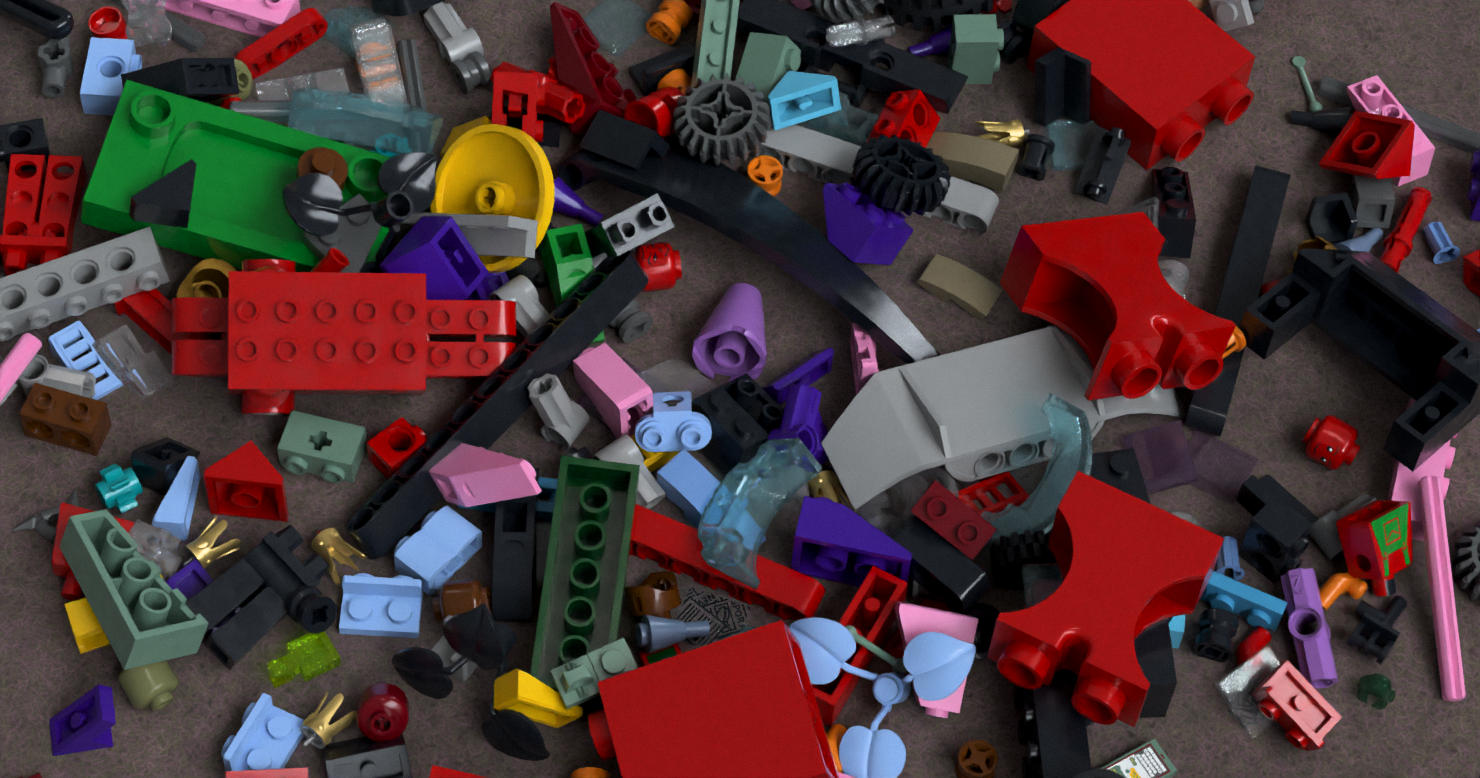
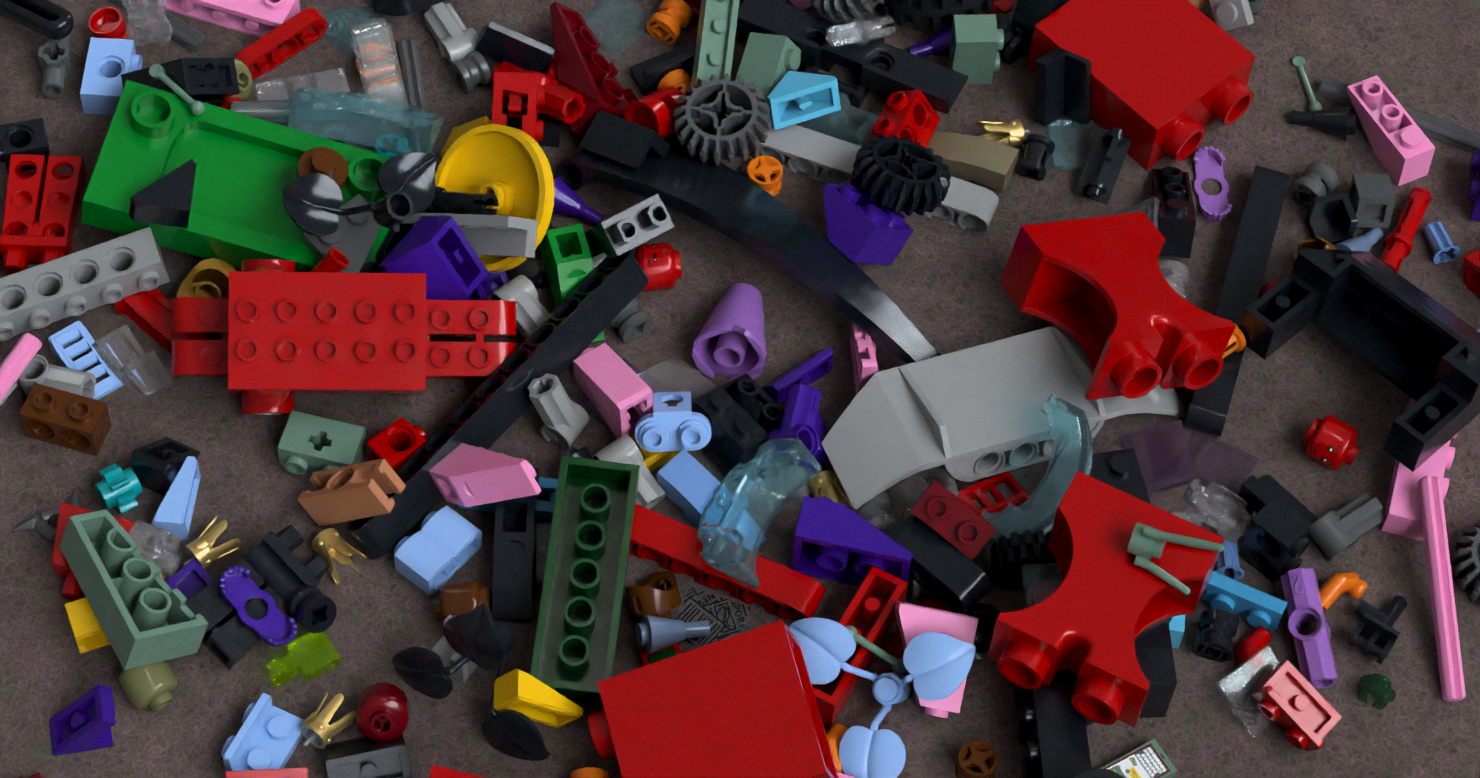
red slope [204,440,289,522] -> none
light blue bracket [339,573,423,638] -> none
sand green hinge [550,638,638,710] -> none
dark tan slope [916,254,1003,320] -> none
red slope [1319,111,1415,179] -> none
red torso [1336,500,1413,596] -> none
none -> sand green hinge [149,63,205,115]
none -> dark purple piece [219,565,297,647]
none -> nougat piece [297,458,406,526]
none -> black pin [424,187,499,215]
none -> black slope [475,21,555,73]
none -> sand green plant [1127,522,1225,595]
none -> clear plate [1183,479,1256,543]
none -> medium lavender piece [1193,146,1232,222]
none -> dark grey wheel [1289,161,1339,210]

